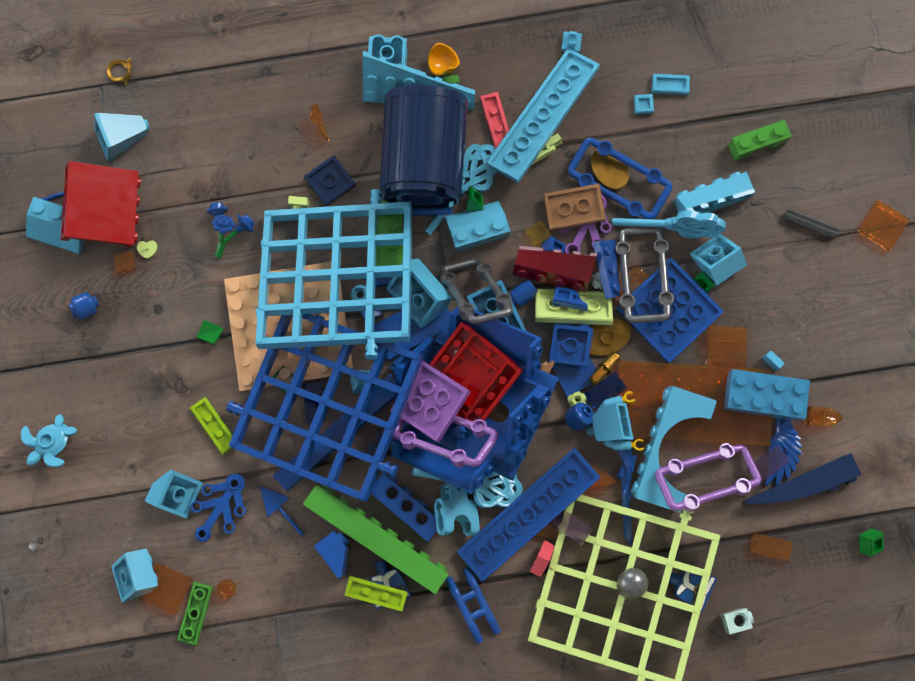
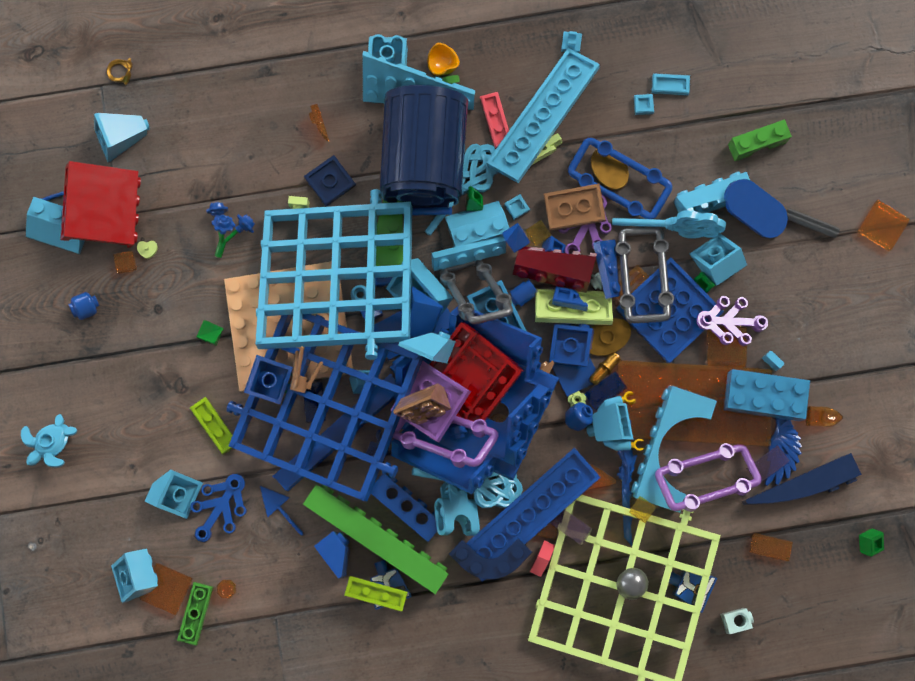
blue piece [445,568,501,643] -> none
none -> blue slope [244,355,293,404]
none -> medium nougat plant [290,346,323,393]
none -> medium nougat slope [393,383,451,424]
none -> medium azure slope [398,331,456,363]
none -> blue slope [400,287,443,337]
none -> medium azure plate [432,235,506,271]
none -> dark blue plate [449,538,533,579]
none -> blue slope [502,223,530,253]
none -> medium azure tile [504,194,530,220]
none -> clear yellow tile [629,496,657,524]
none -> plant [697,296,768,346]
none -> blue tile [724,179,788,238]

